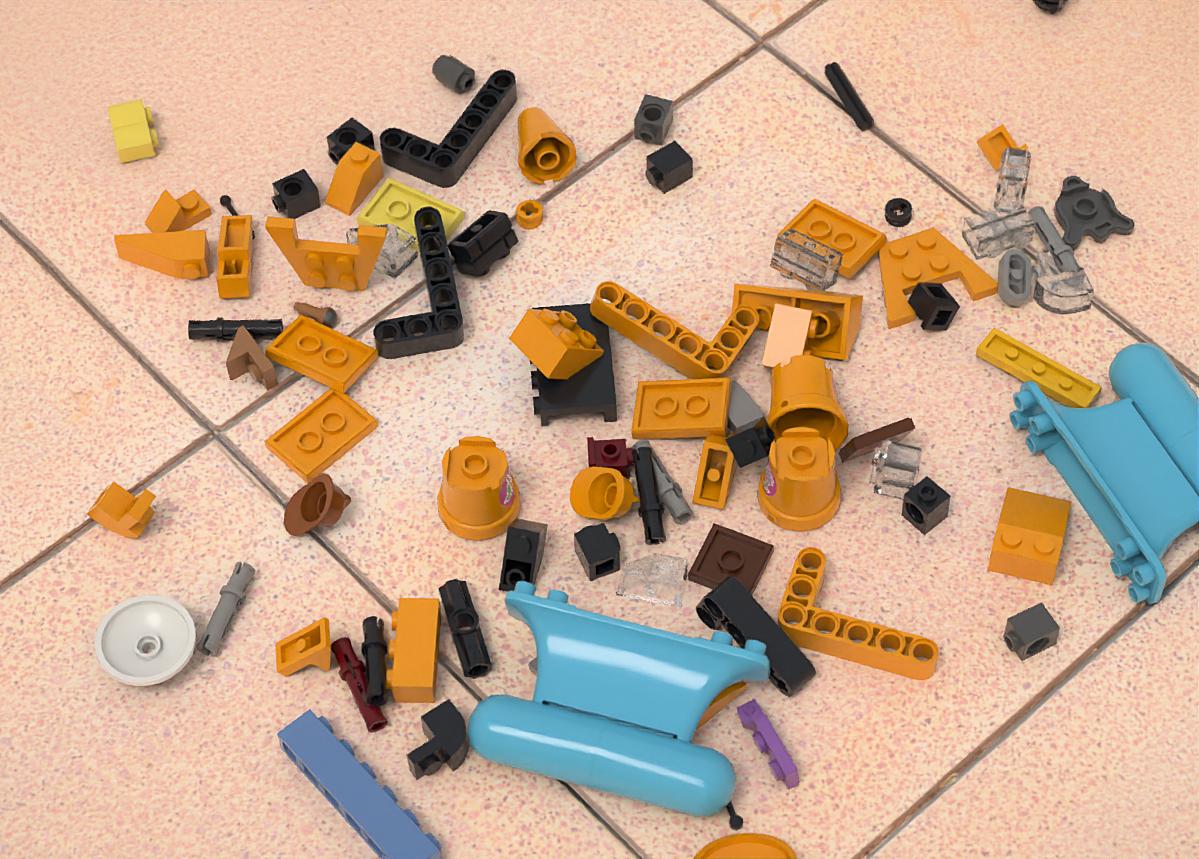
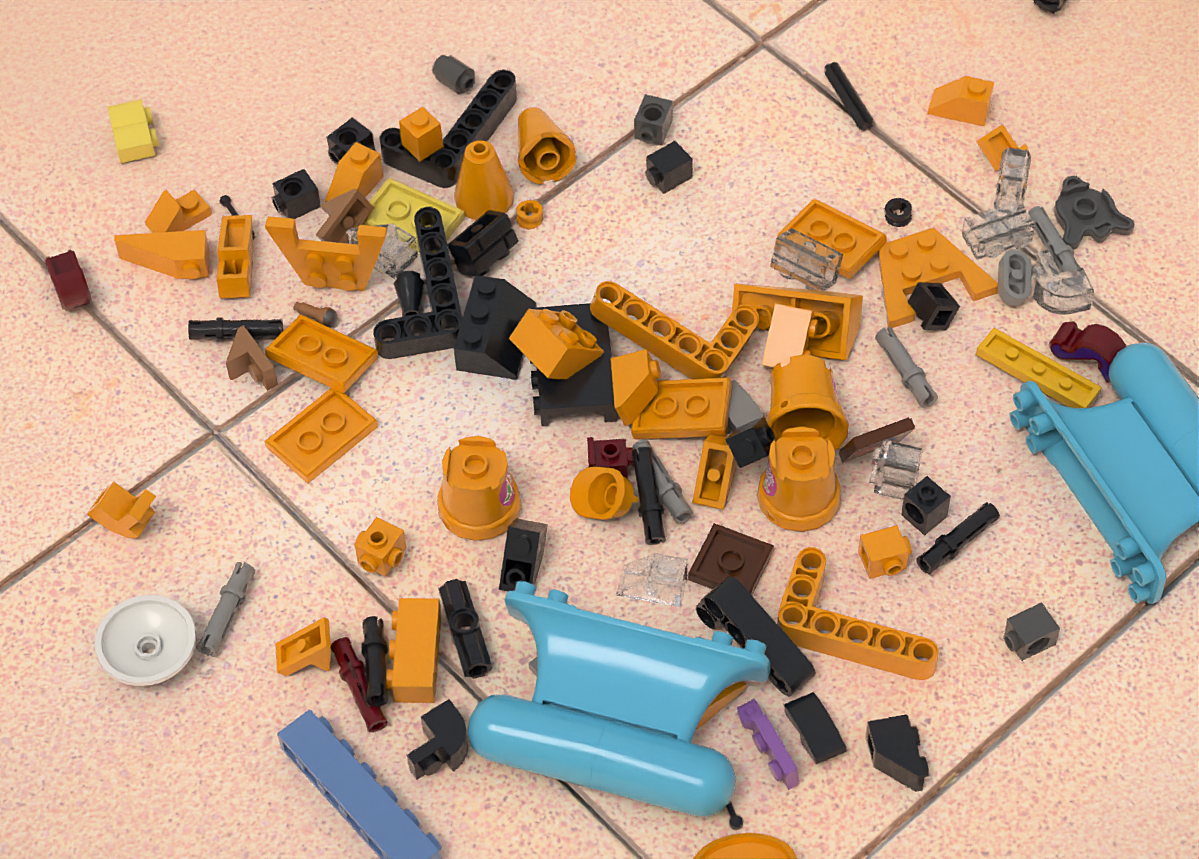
dark orange piece [284,473,351,536] -> none
black brick [574,522,621,581] -> none
light orange slope [988,487,1072,586] -> none
none -> dark red animal [45,249,92,311]
none -> medium nougat slope [316,189,375,244]
none -> light orange brick [354,517,407,577]
none -> black cone [394,271,424,317]
none -> light orange brick [399,106,443,162]
none -> light orange cone [454,140,513,220]
none -> black slope [454,275,537,380]
none -> light orange slope [611,349,661,426]
none -> black slope [783,692,847,764]
none -> light orange brick [858,525,912,579]
none -> black slope [865,714,929,792]
none -> light grey pin [875,327,938,408]
none -> black pin [916,502,1000,574]
none -> light orange slope [927,76,994,126]
none -> dark red animal [1049,321,1126,383]

